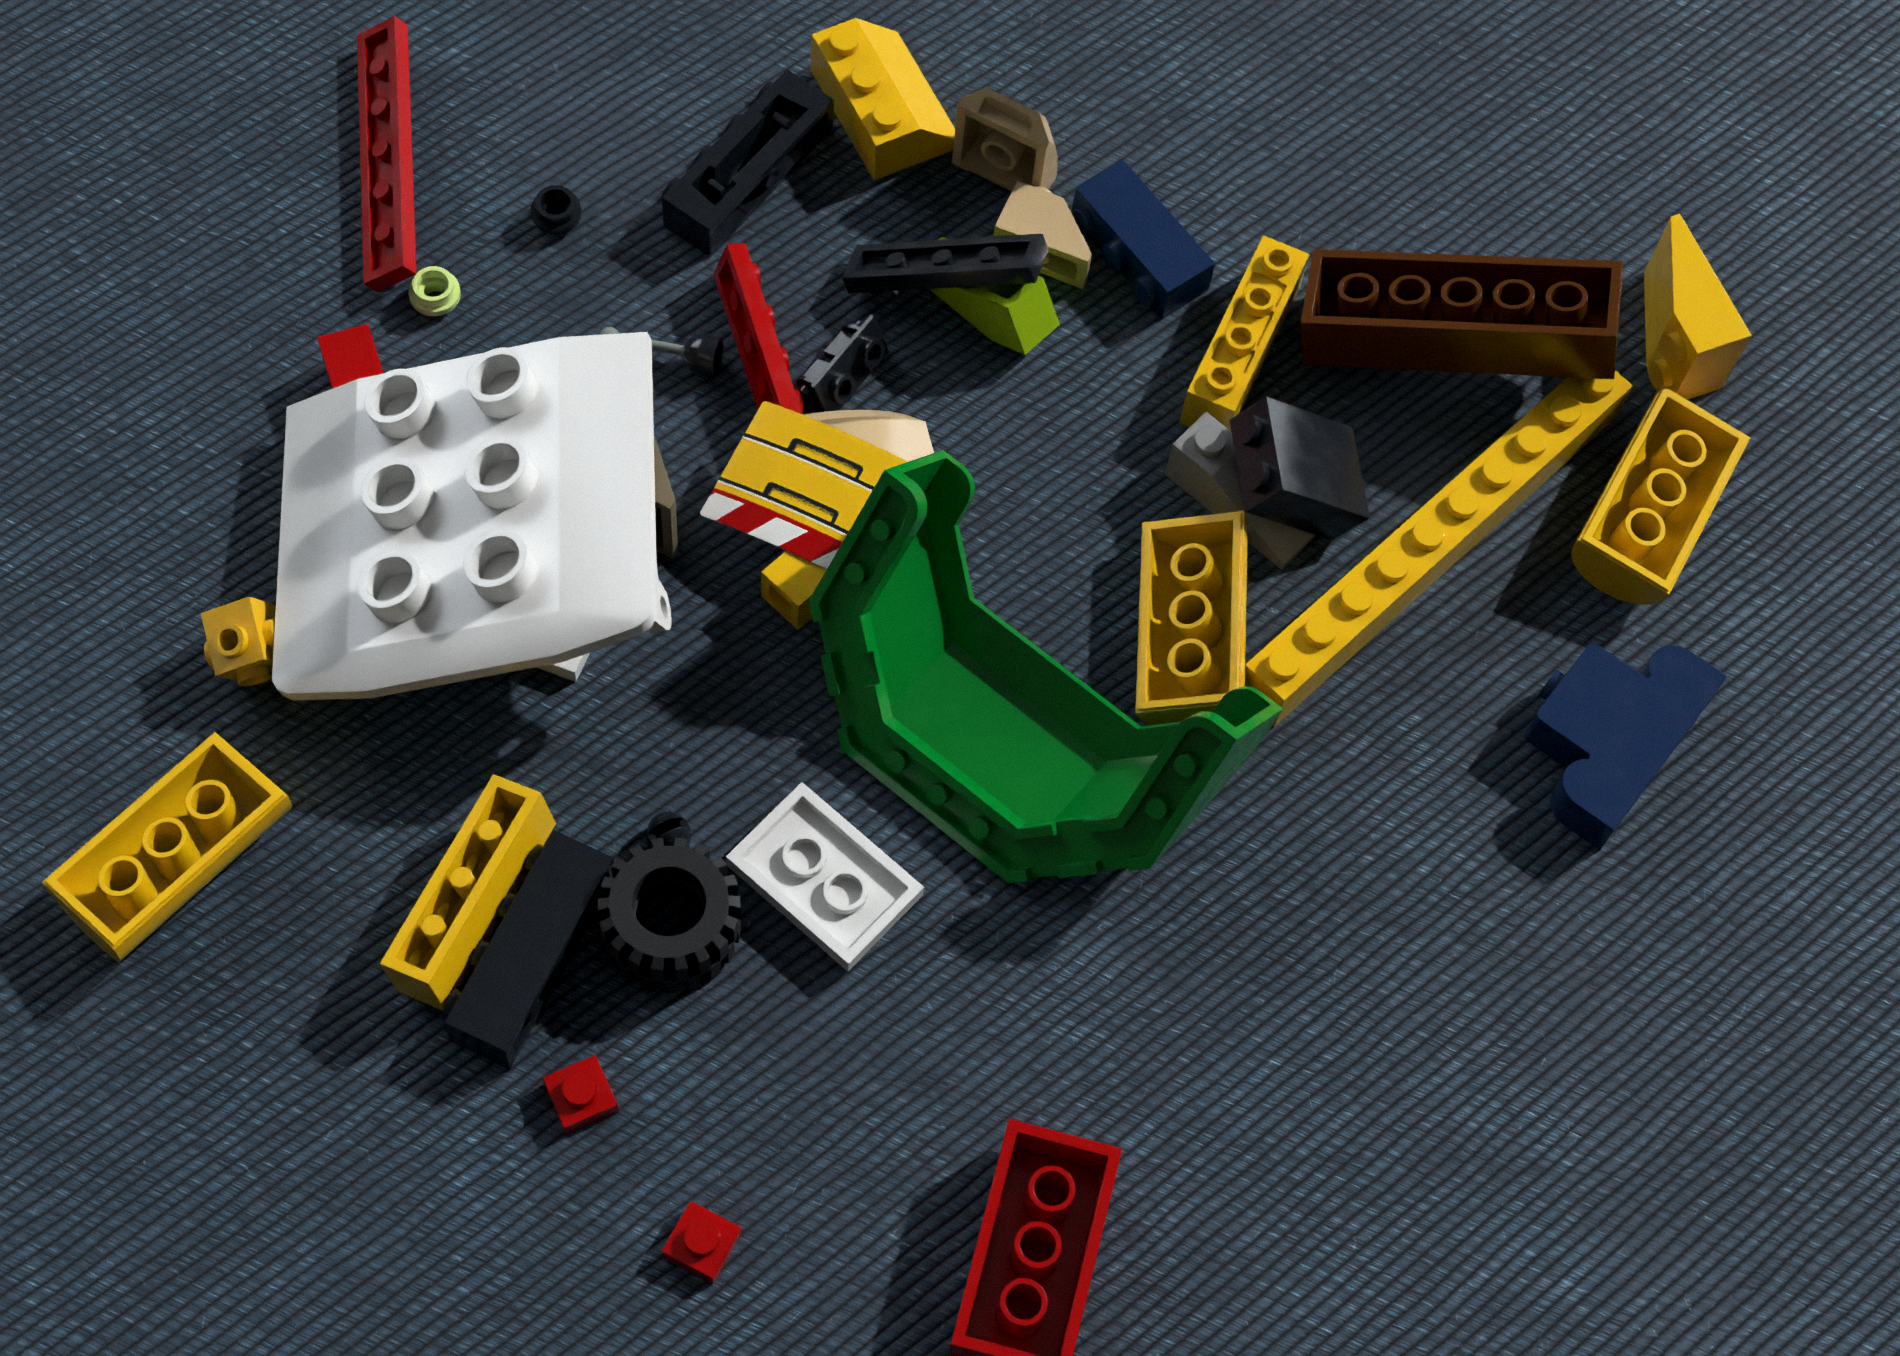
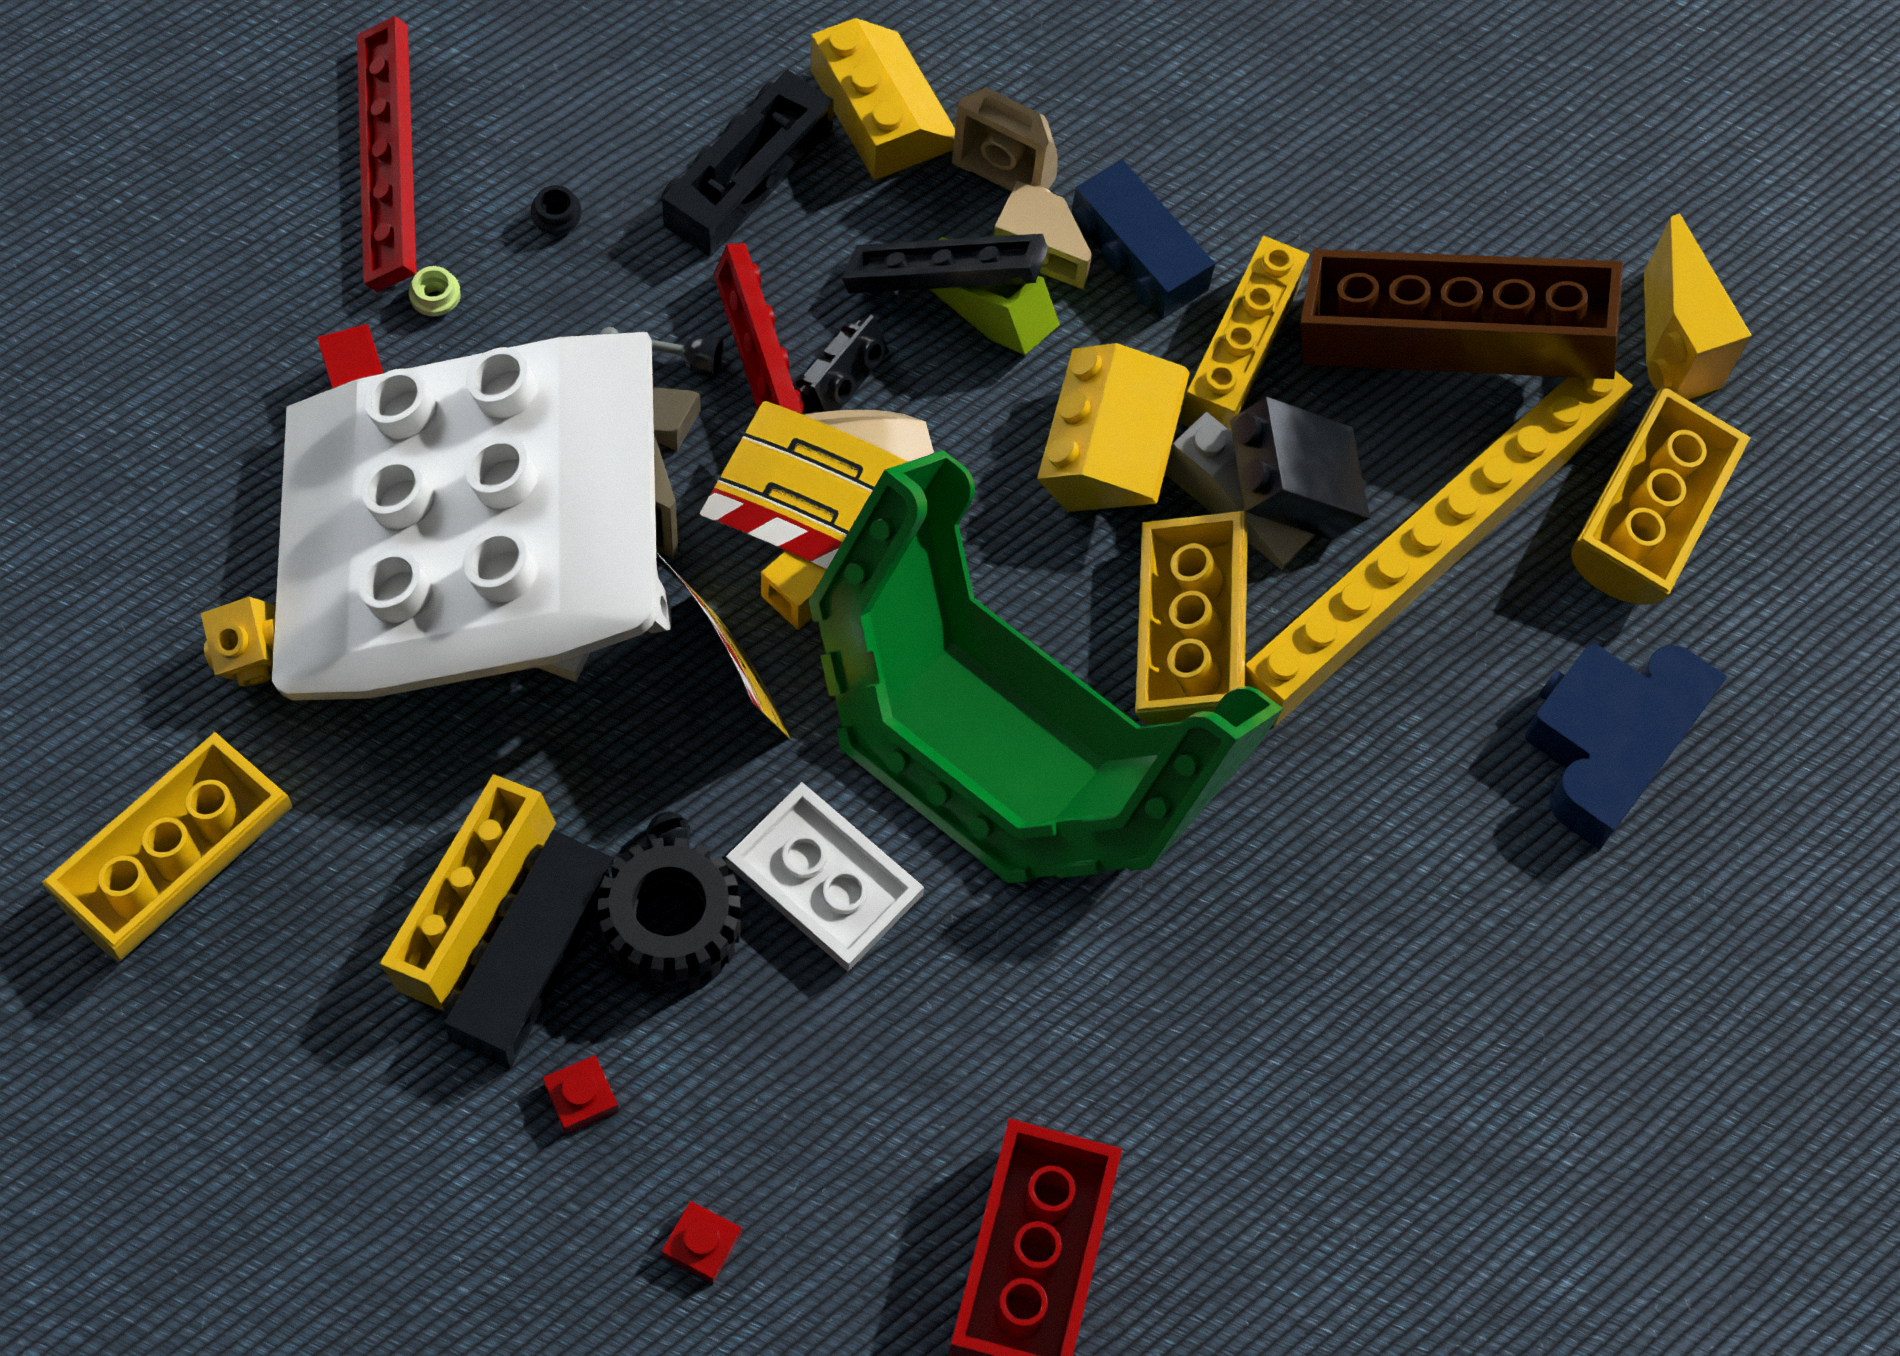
none -> dark tan slope [653,387,701,451]
none -> sticker [657,553,790,738]
none -> yellow slope [1037,343,1190,512]

